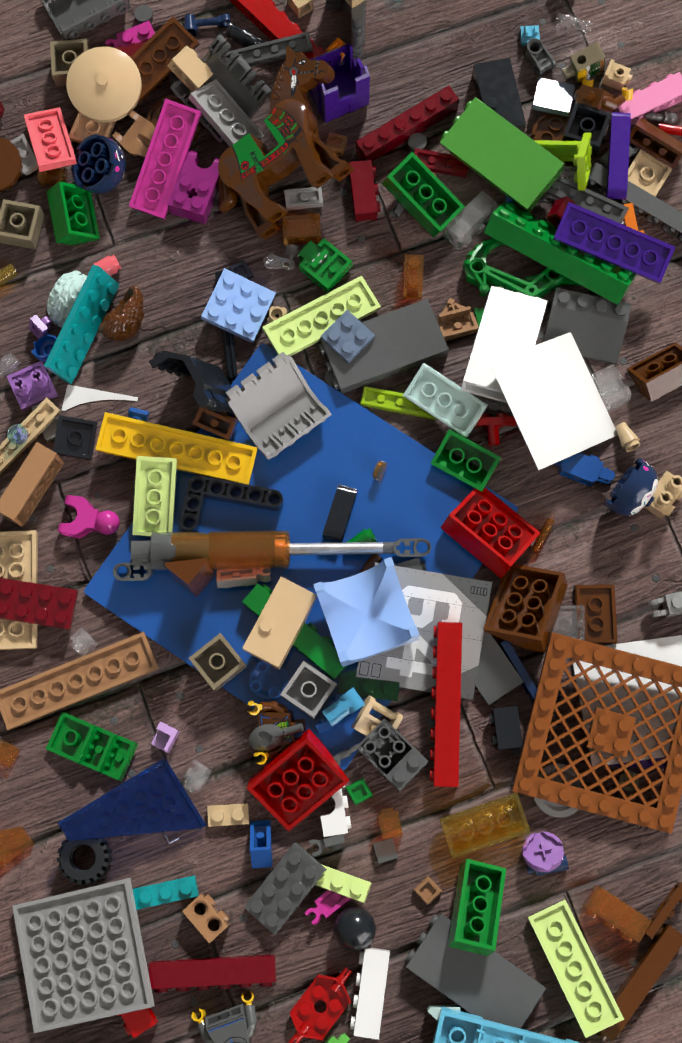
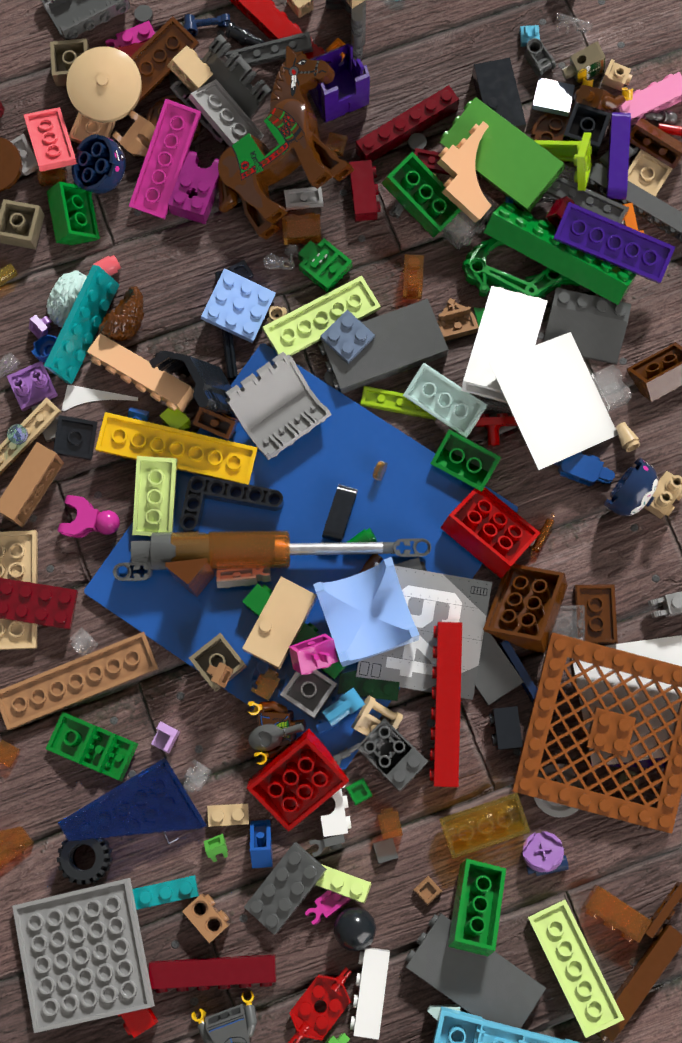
none -> light nougat brick [87,333,194,412]
none -> lime brick [160,407,191,431]
none -> bright green tile [204,834,228,862]
none -> medium nougat tile [206,662,234,688]
none -> clear orange brick [251,668,281,701]
none -> dark pink brick [289,634,338,675]
none -> light nougat arch [437,121,492,223]

